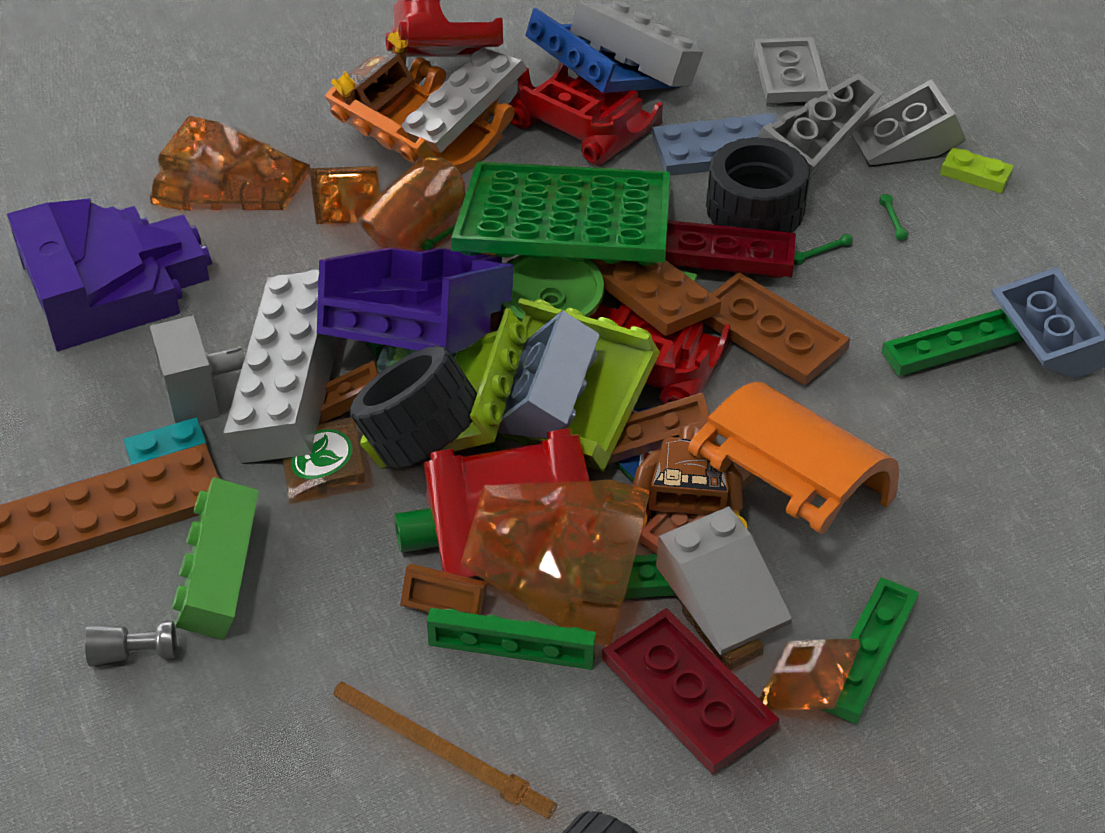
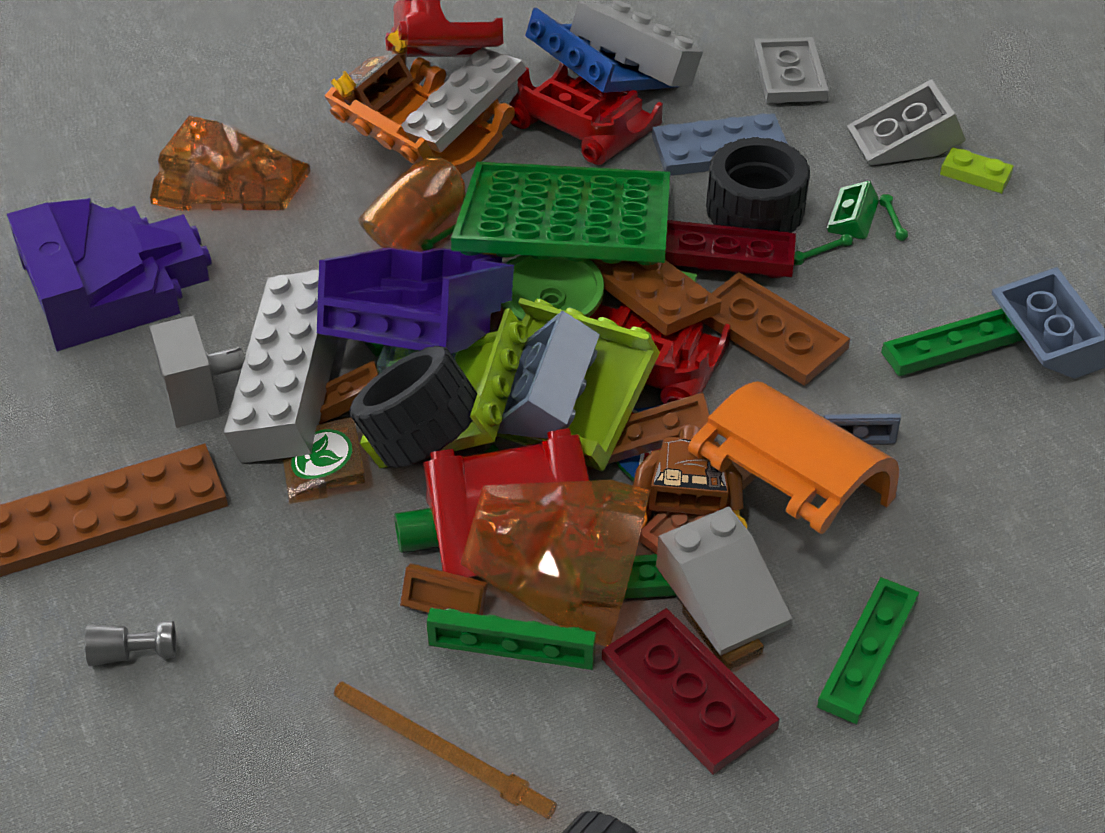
teal plate [123,417,208,465] -> none
bright green brick [172,477,259,640] -> none
clear orange slope [309,166,383,224] -> none
light grey wedge [757,73,883,180] -> none
clear orange slope [759,639,861,710] -> none
none -> sand blue slope [823,414,901,444]
none -> green slope [826,181,879,239]

